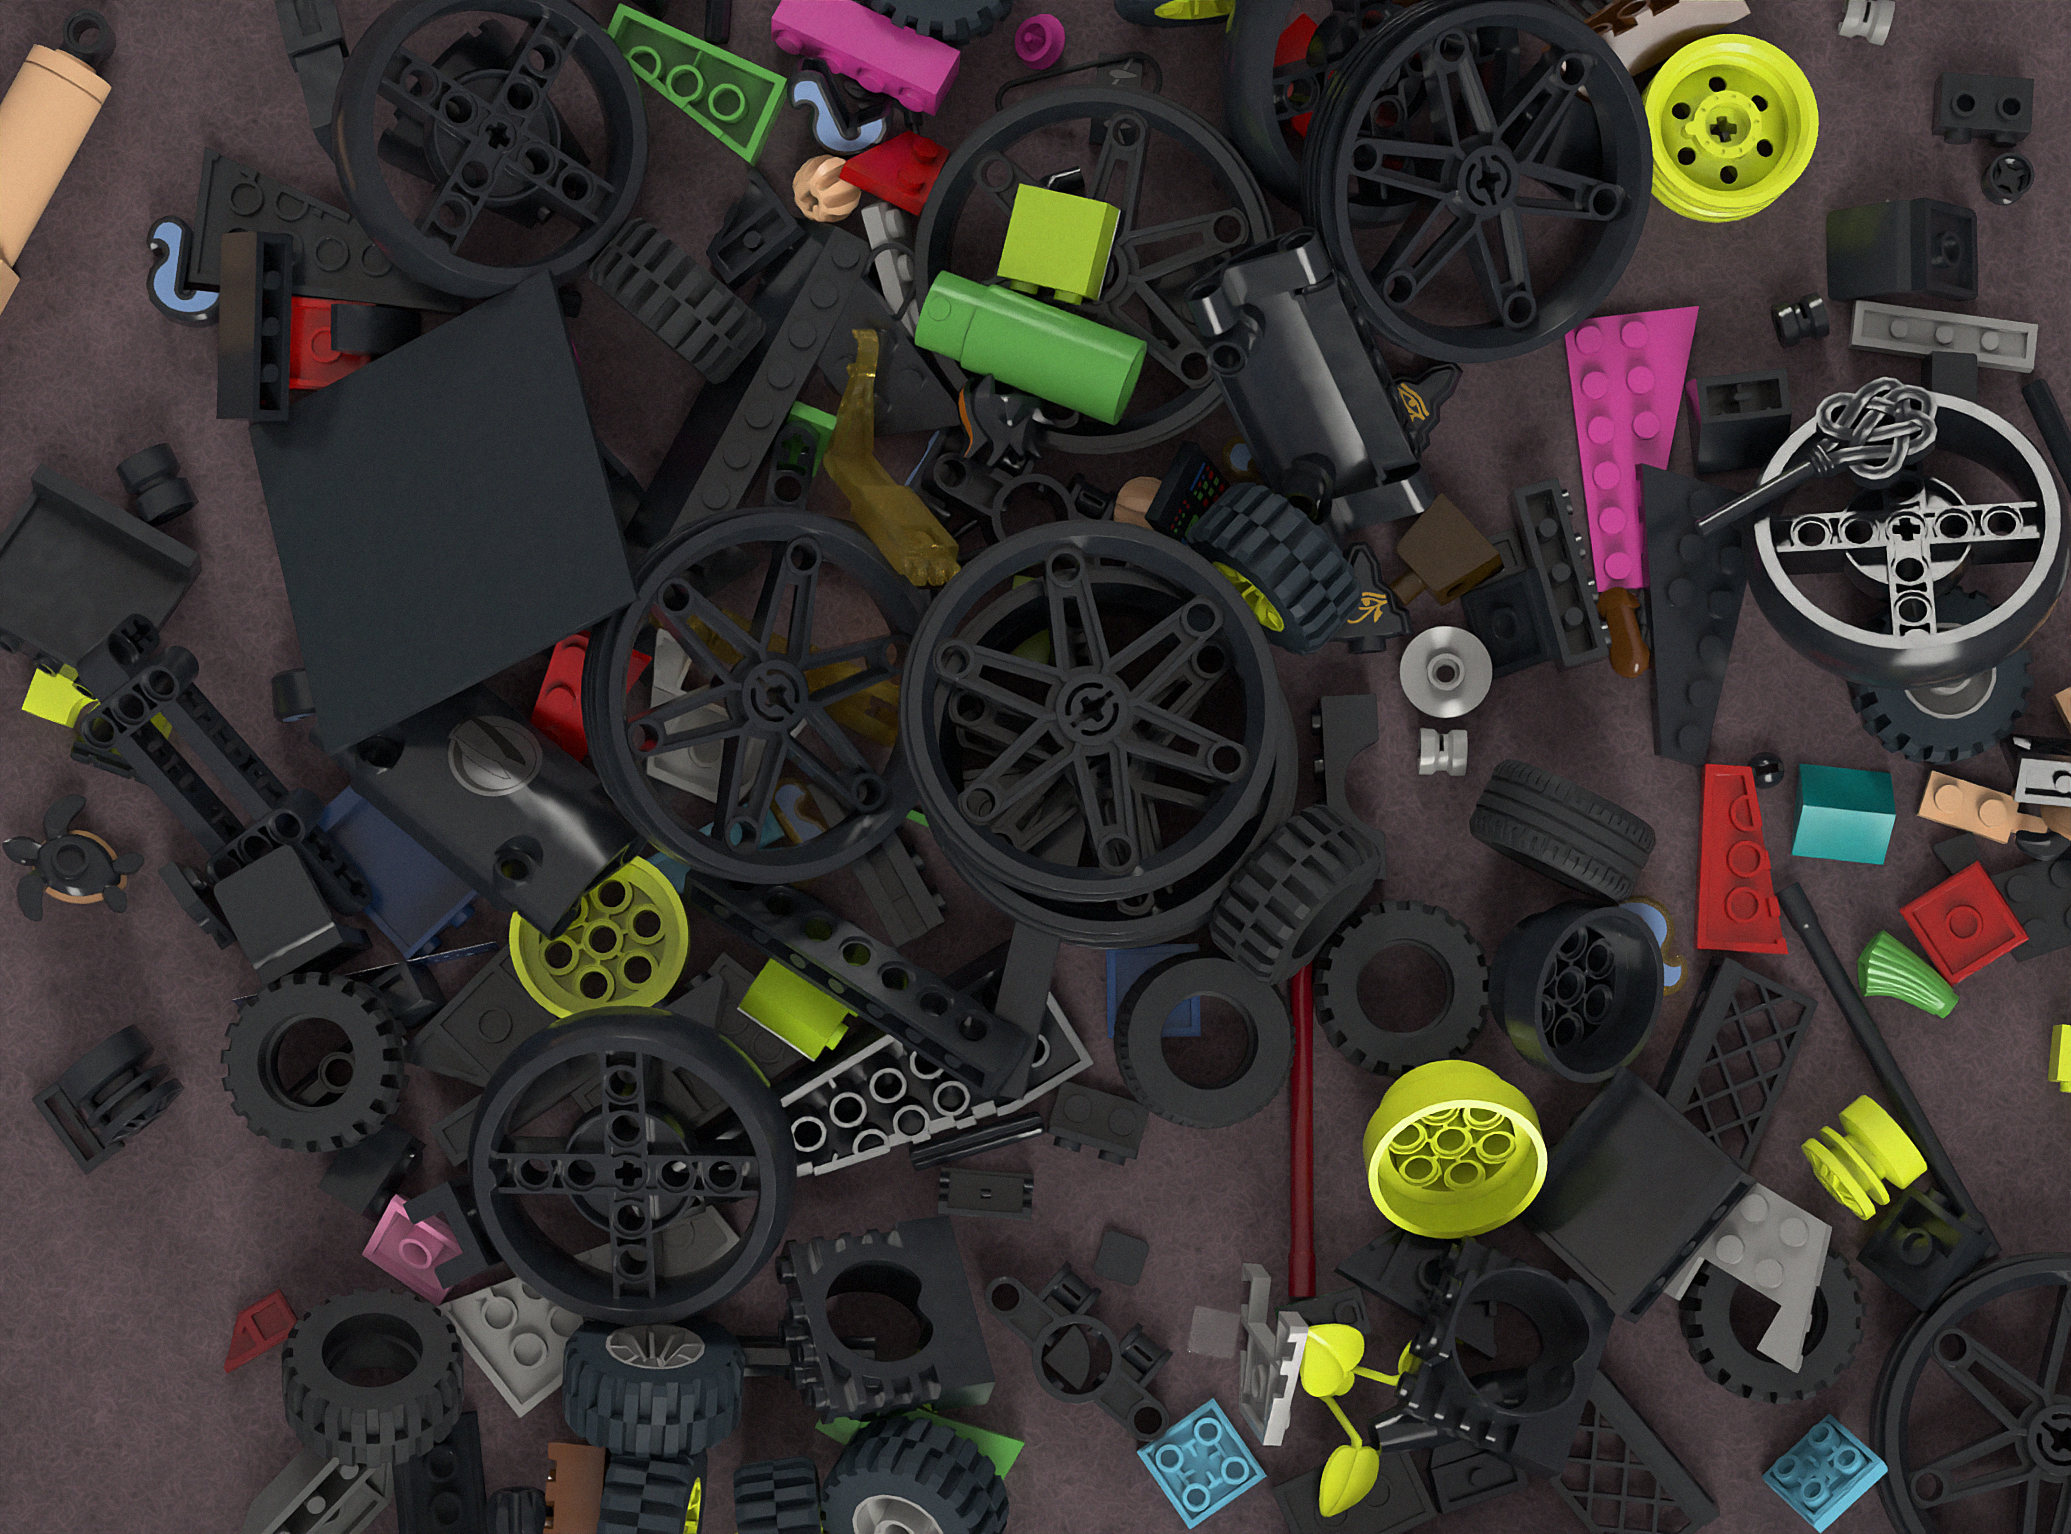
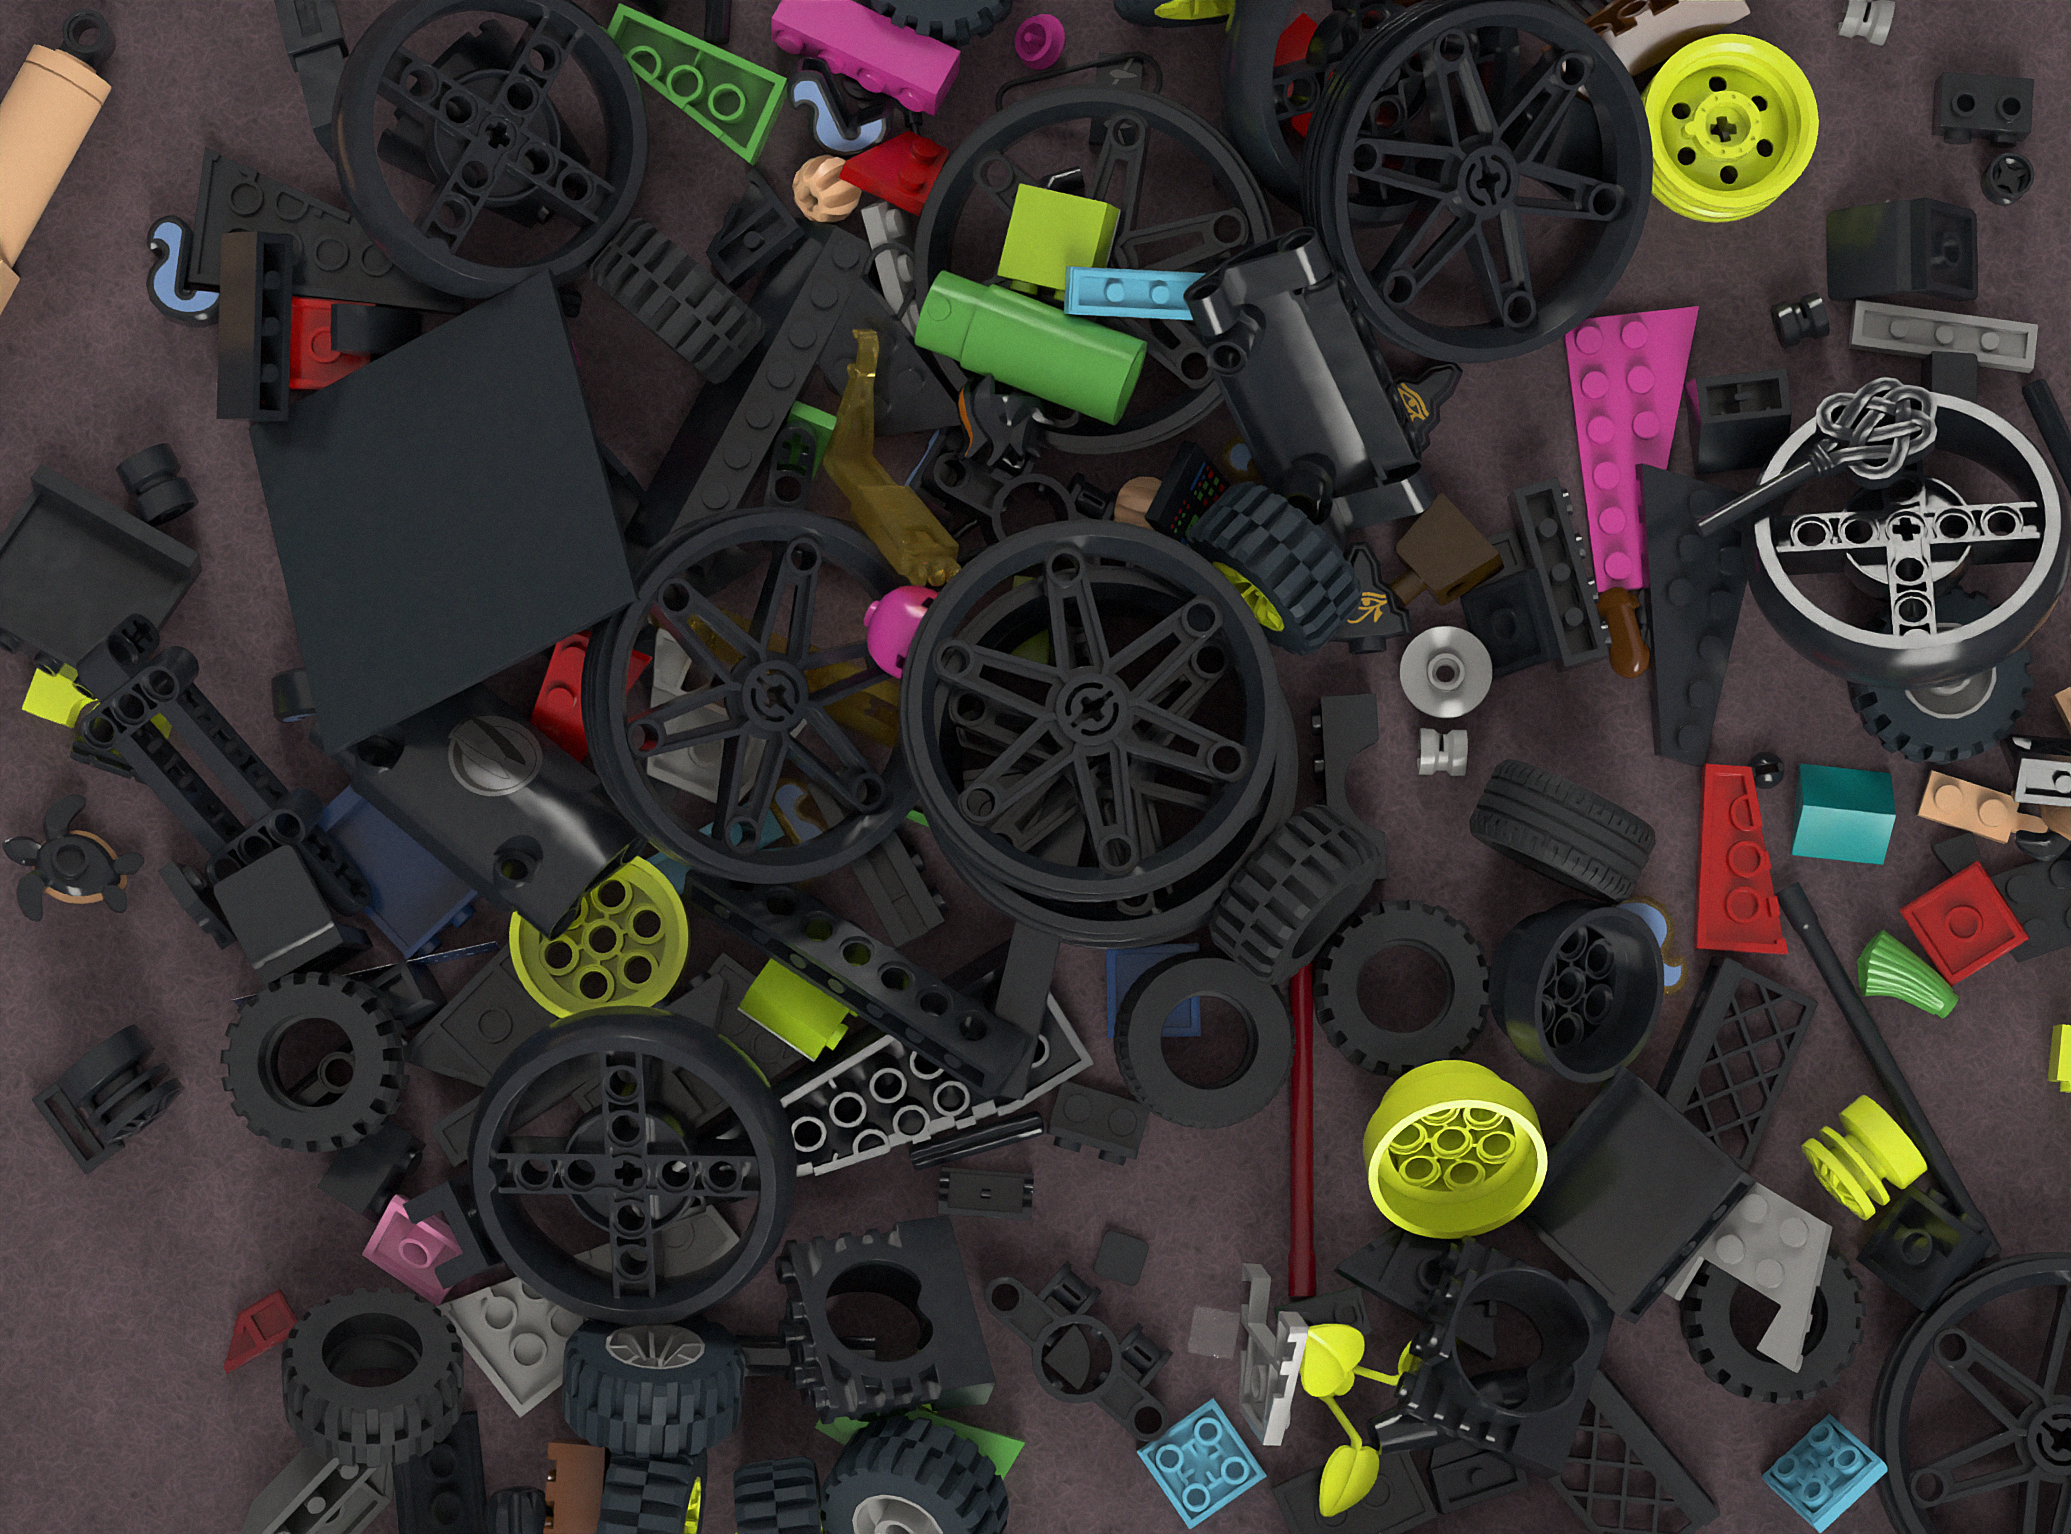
none -> dark pink cylinder [864,586,939,679]
none -> medium azure tile [1064,266,1206,320]

